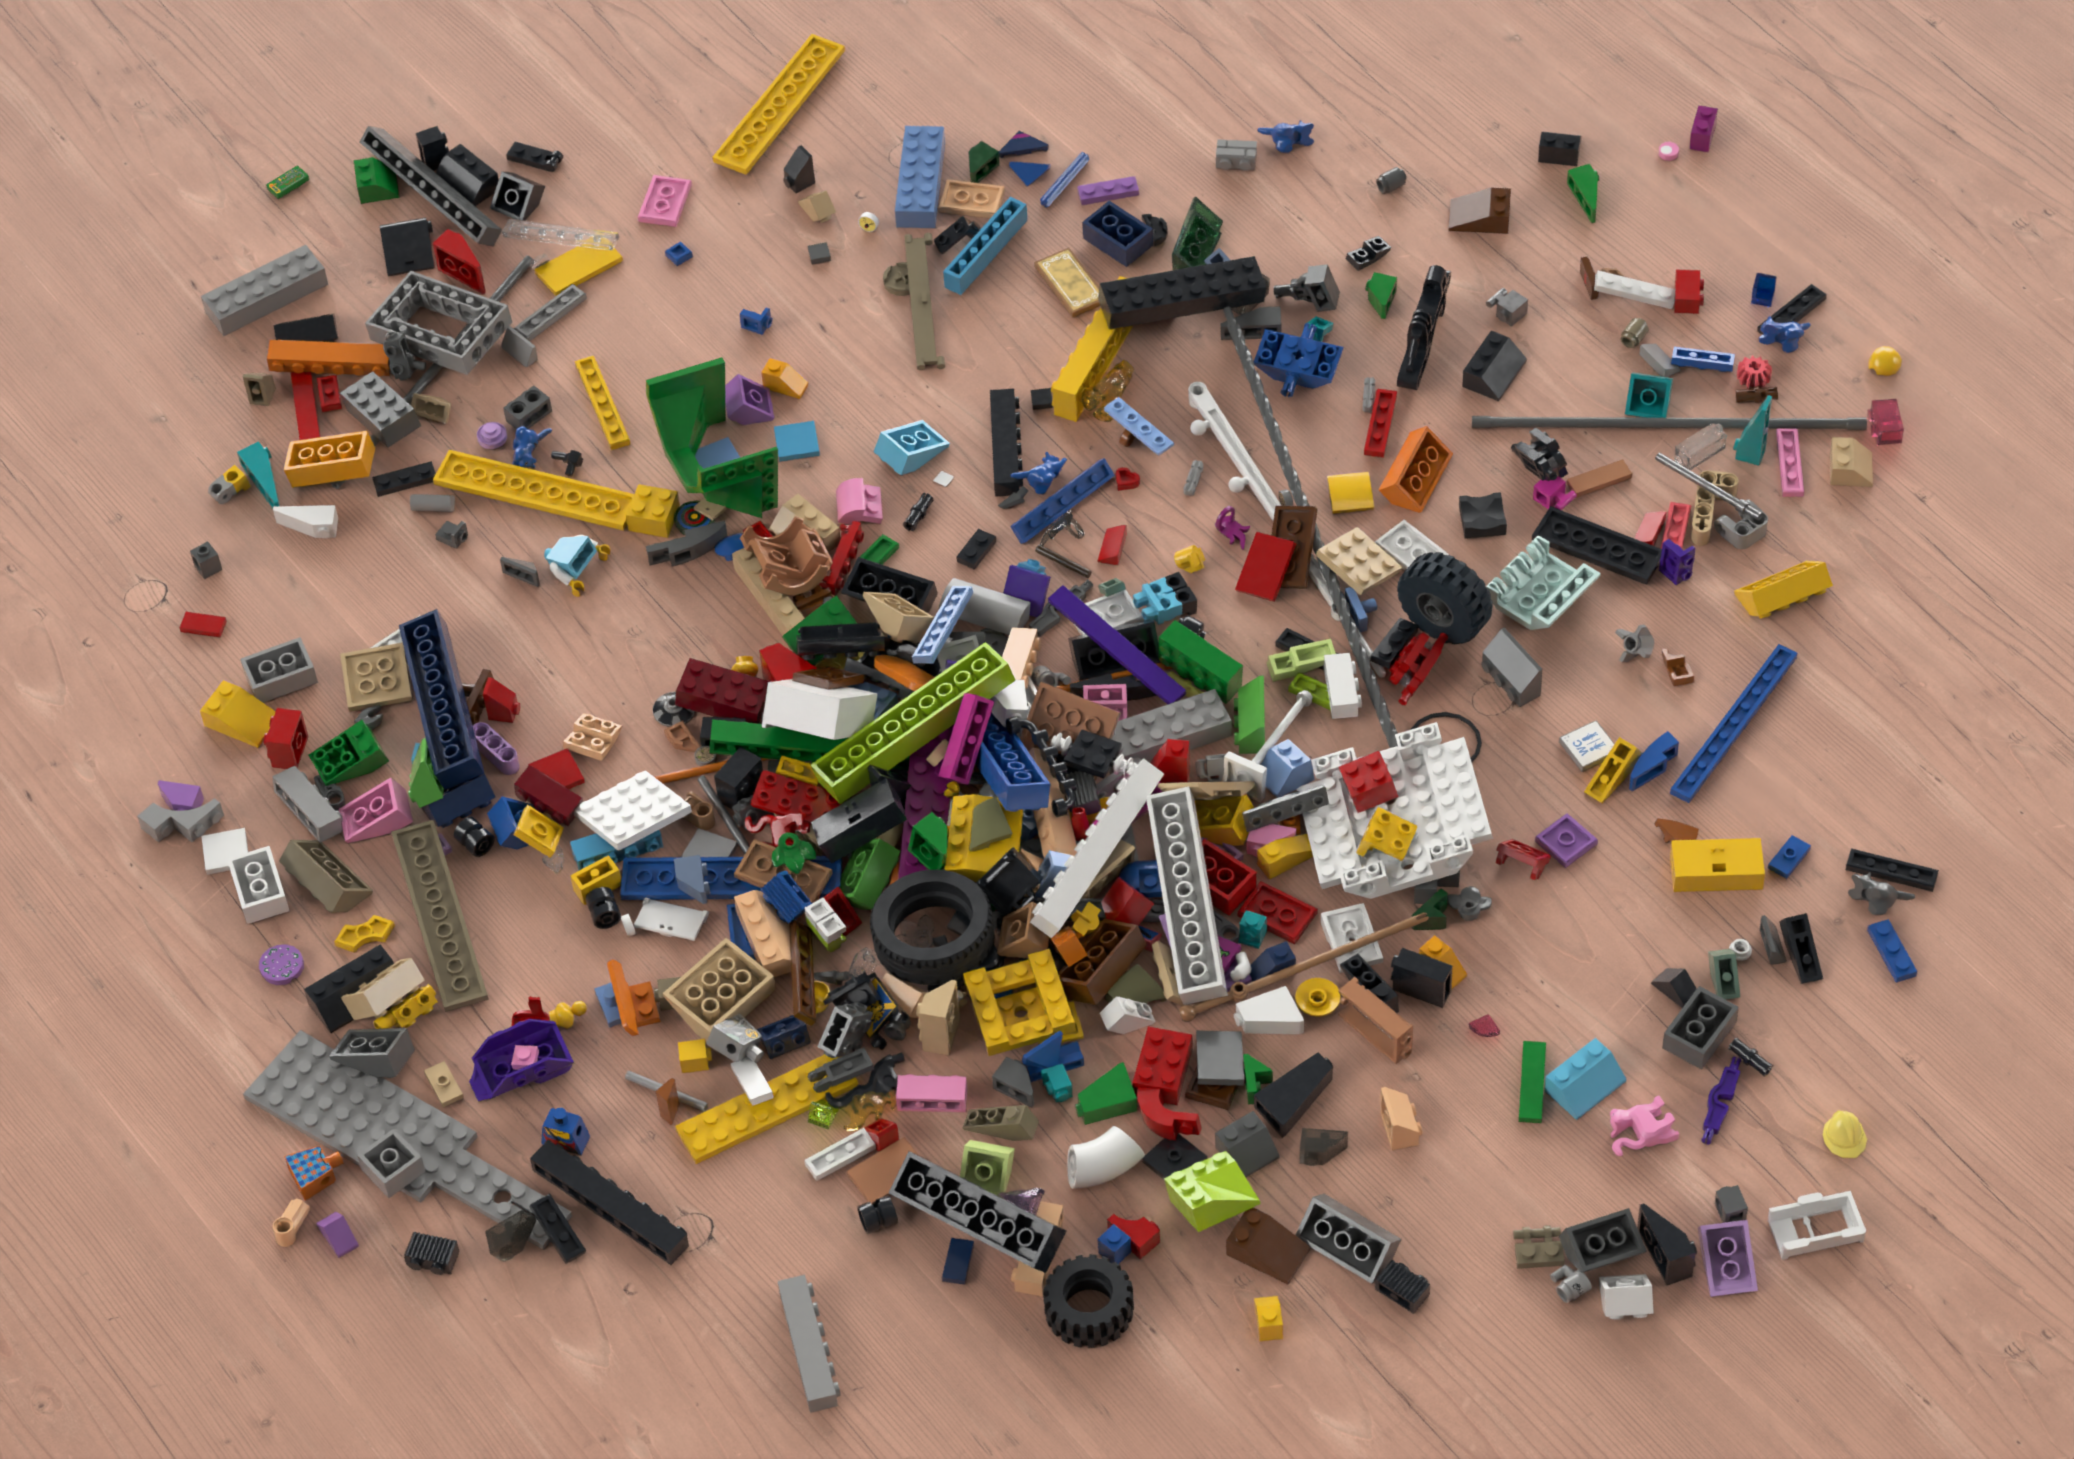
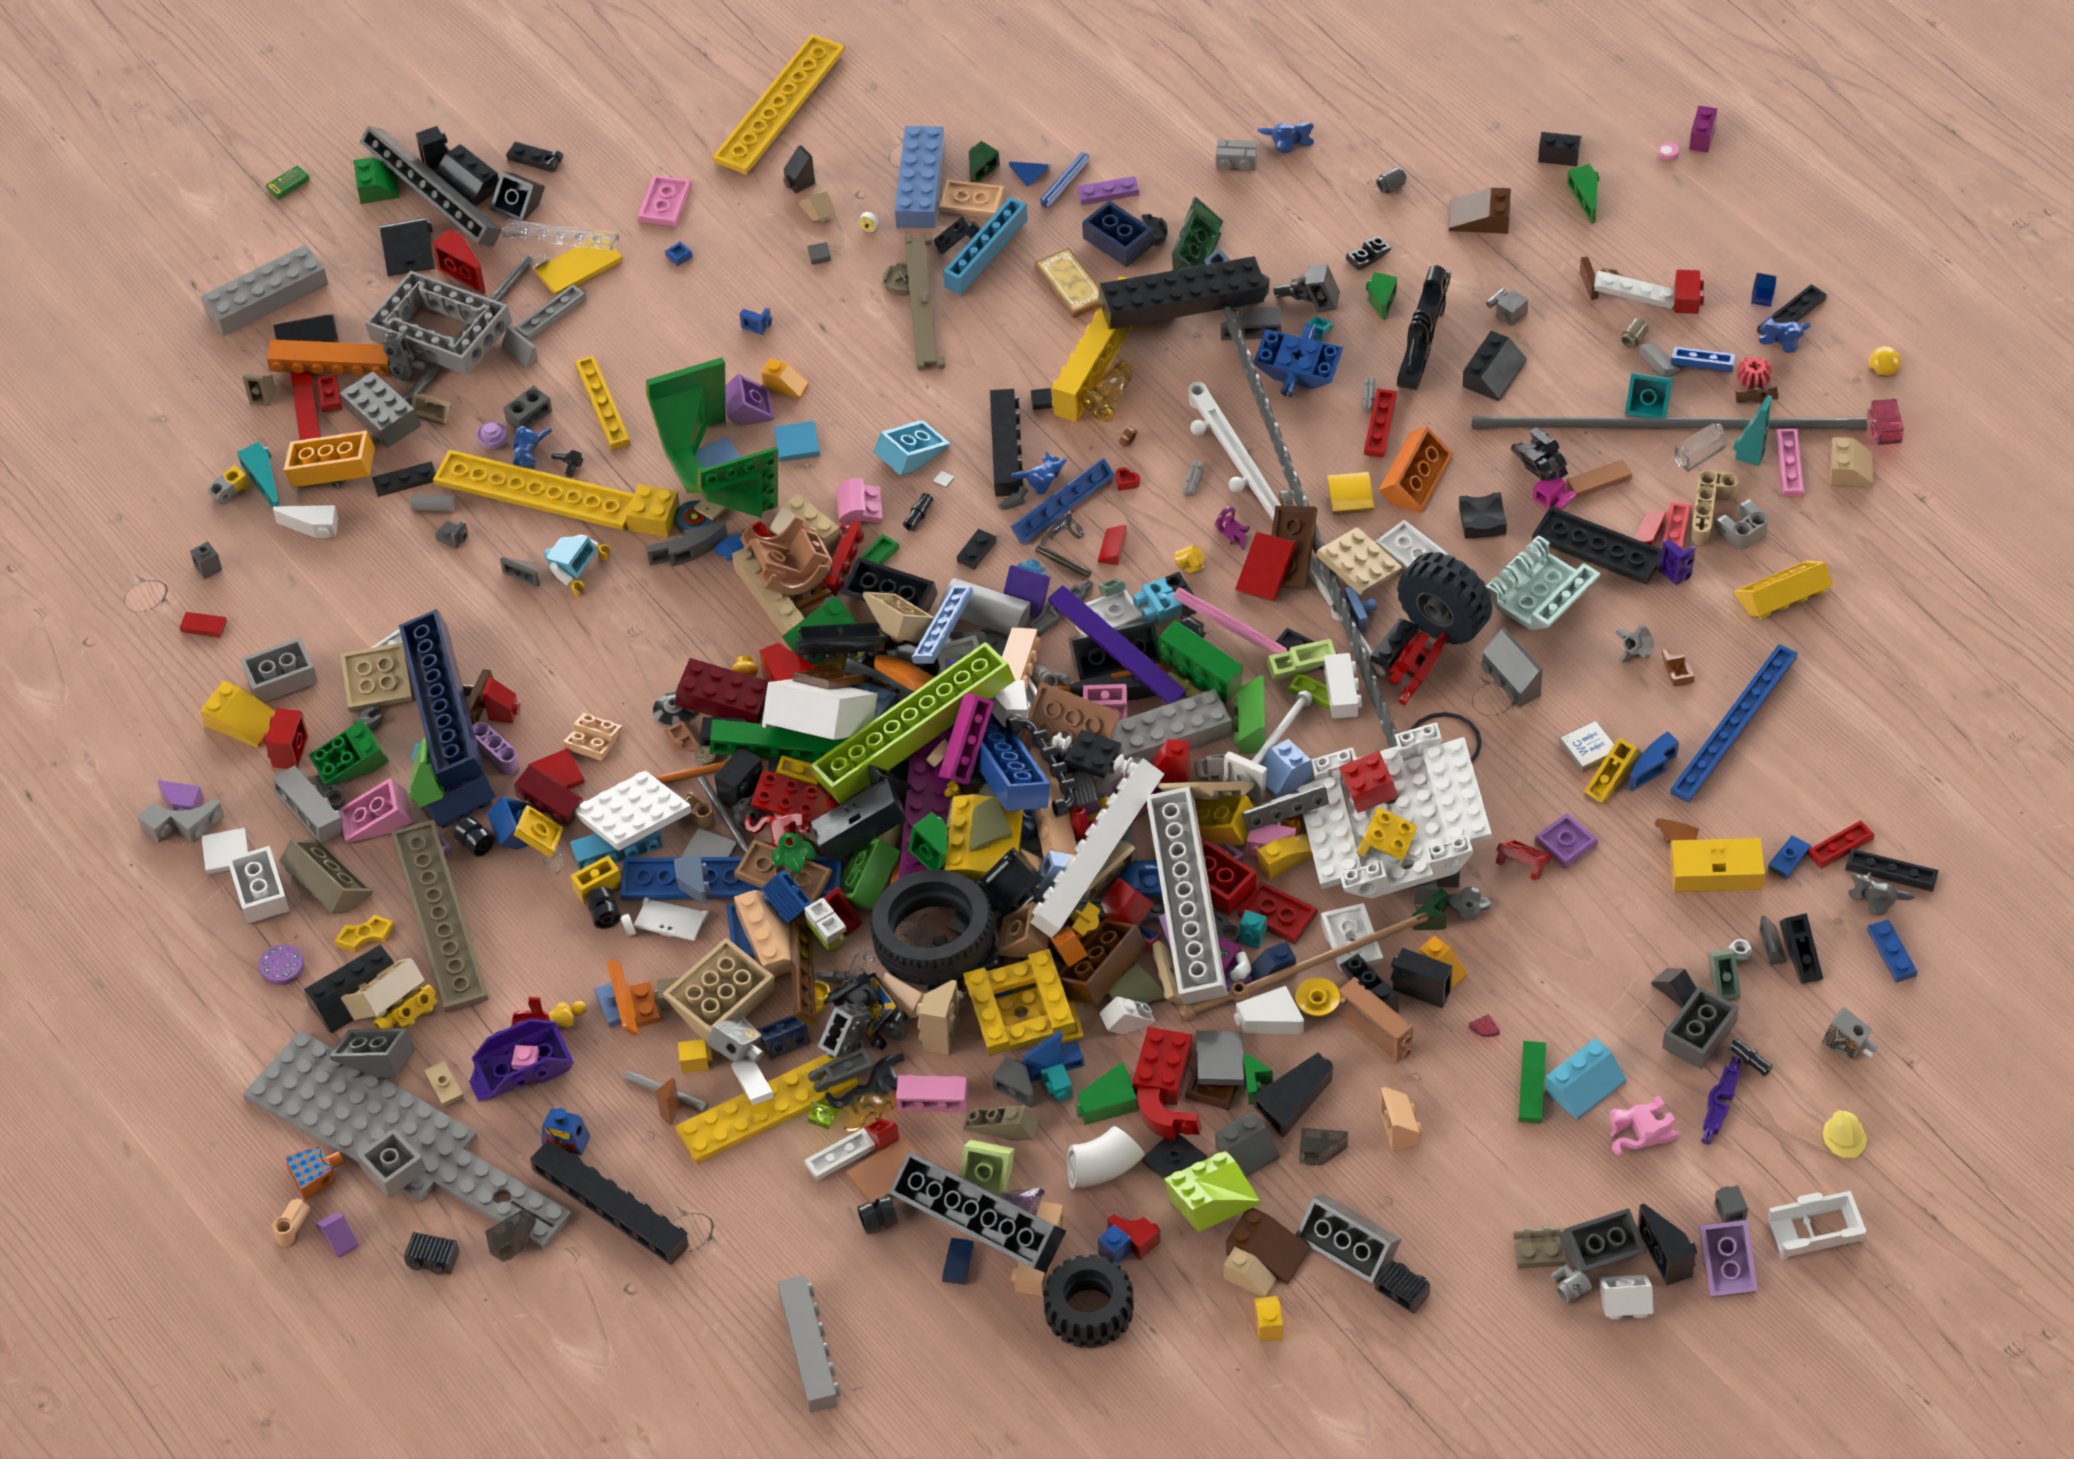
black tile [529,1193,586,1264] -> none
dark blue tile [999,130,1049,158] -> none
light blue bracket [1104,397,1174,455] -> none
flat silver bar [1655,453,1762,520] -> none
none -> bright pink axle [1173,588,1287,655]
none -> tan slope [1224,1247,1276,1297]
none -> red tile [1807,820,1875,869]
none -> light grey torso [1821,1006,1878,1059]

